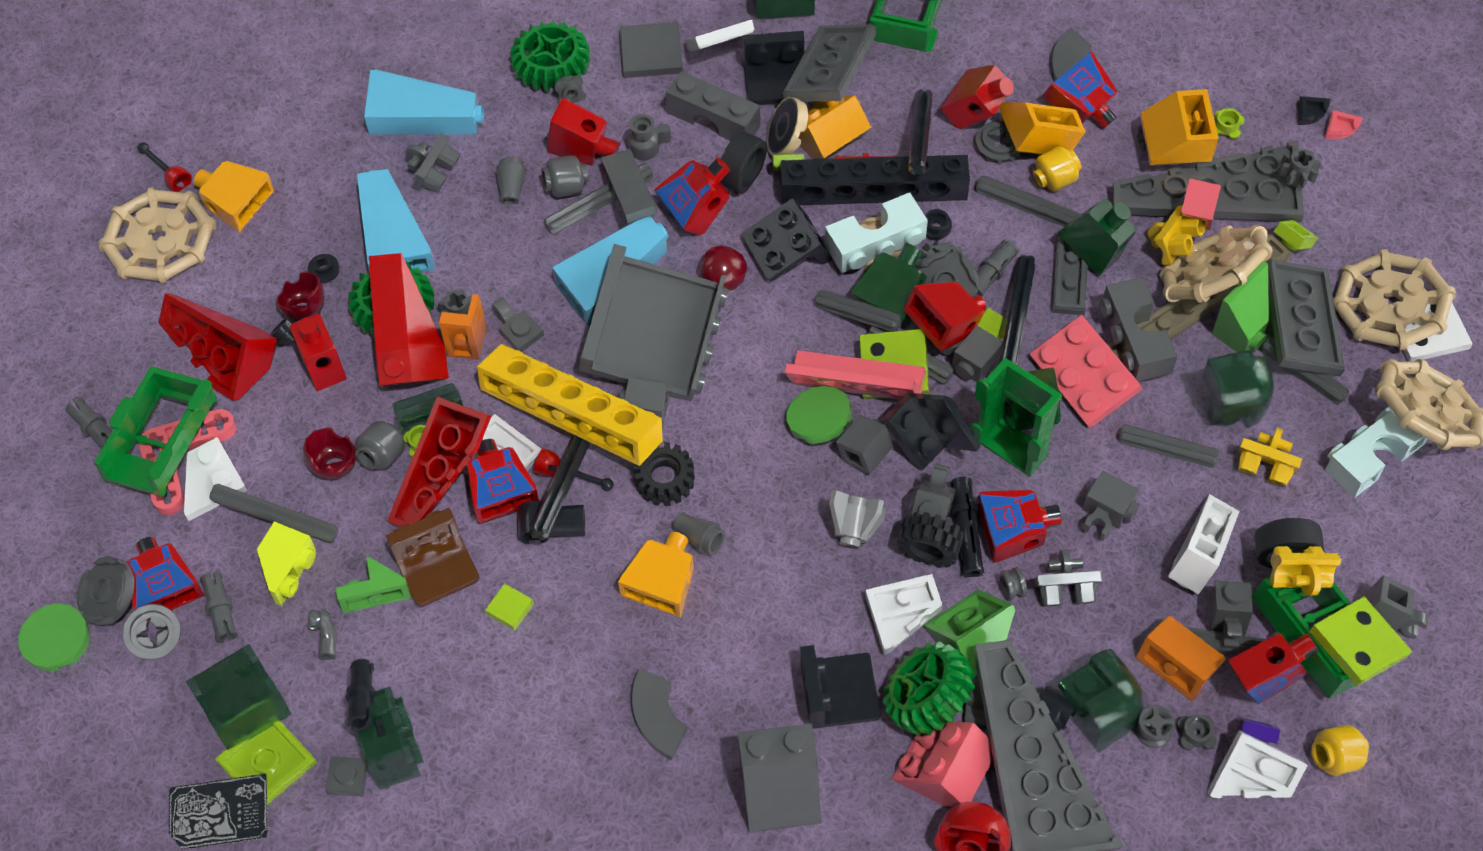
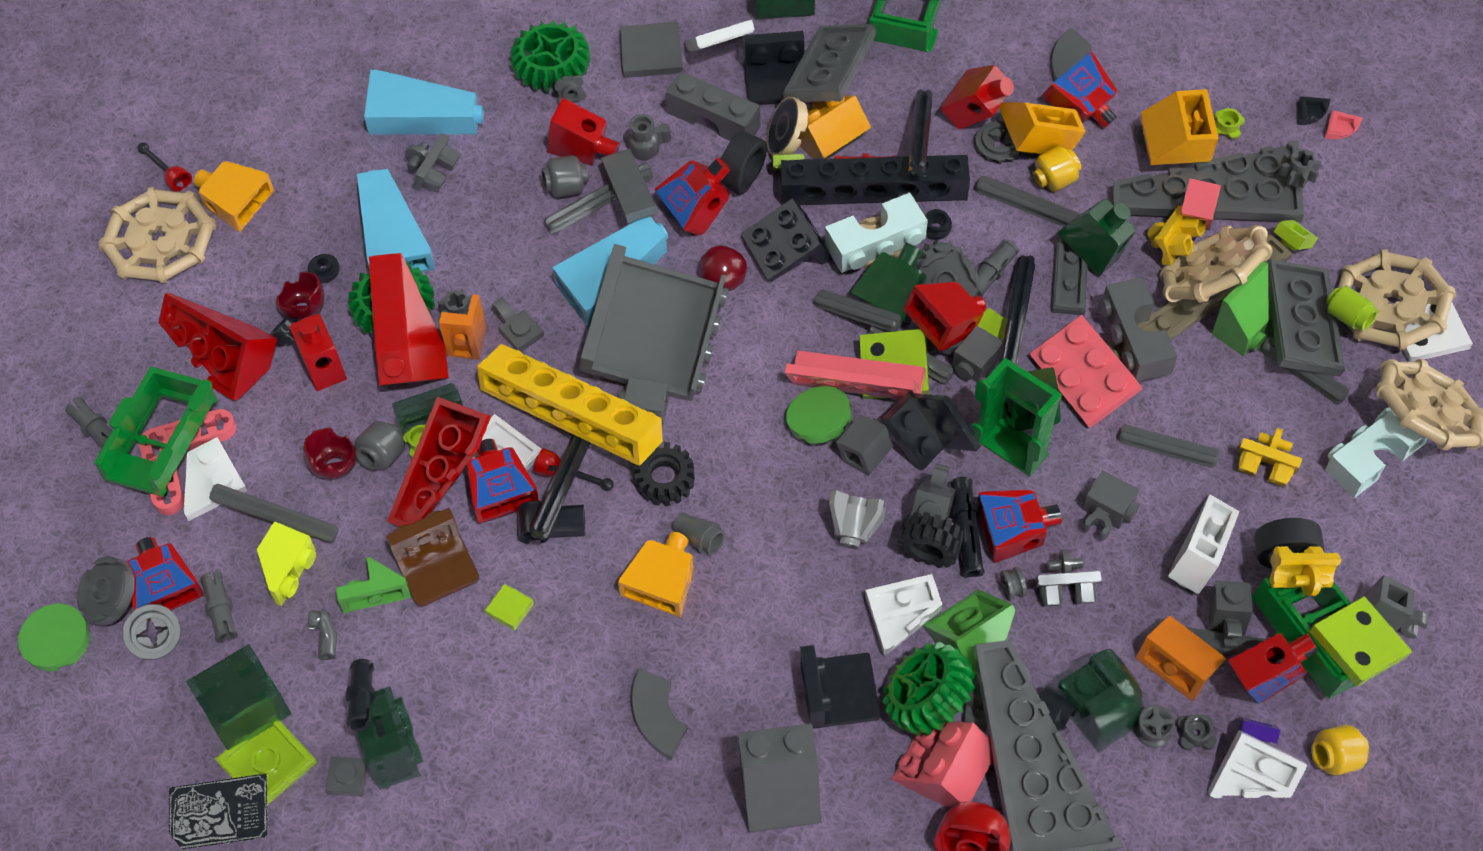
dark grey cone [496,157,527,204] -> none
clear green brick [1202,350,1274,428] -> none
none -> lime brick [1326,285,1379,331]

